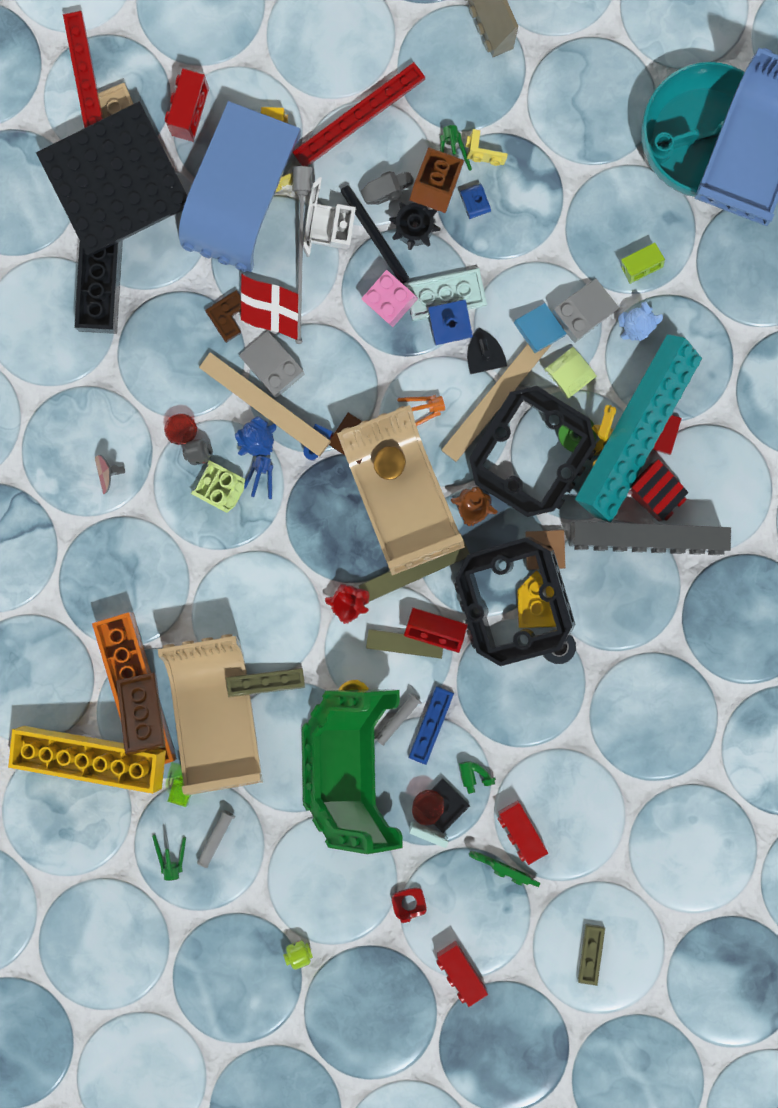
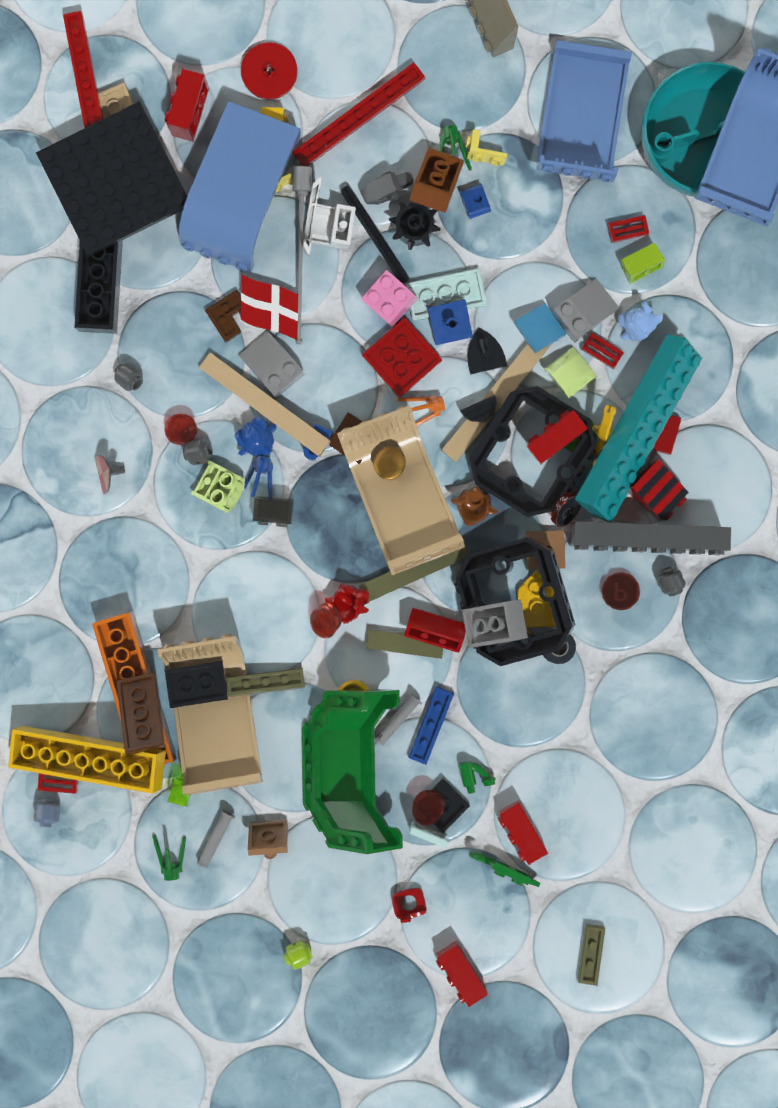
none -> sand blue head [33,799,60,827]
none -> red tile [38,773,79,794]
none -> dark grey head [114,362,143,391]
none -> black plate [164,661,228,708]
none -> red piece [241,42,298,100]
none -> medium nougat tile [248,820,288,859]
none -> clear smoke brick [252,496,294,527]
none -> clear red piece [310,603,342,638]
none -> red plate [362,317,442,399]
none -> black tile [460,395,497,422]
none -> light grey slope [462,599,528,648]
none -> red brick [526,410,588,465]
none -> medium blue panel [536,40,632,182]
none -> tile [551,492,581,527]
none -> red tile [581,333,624,369]
none -> clear red tile [601,572,640,610]
none -> red tile [607,215,649,243]
none -> dark grey head [657,566,686,596]

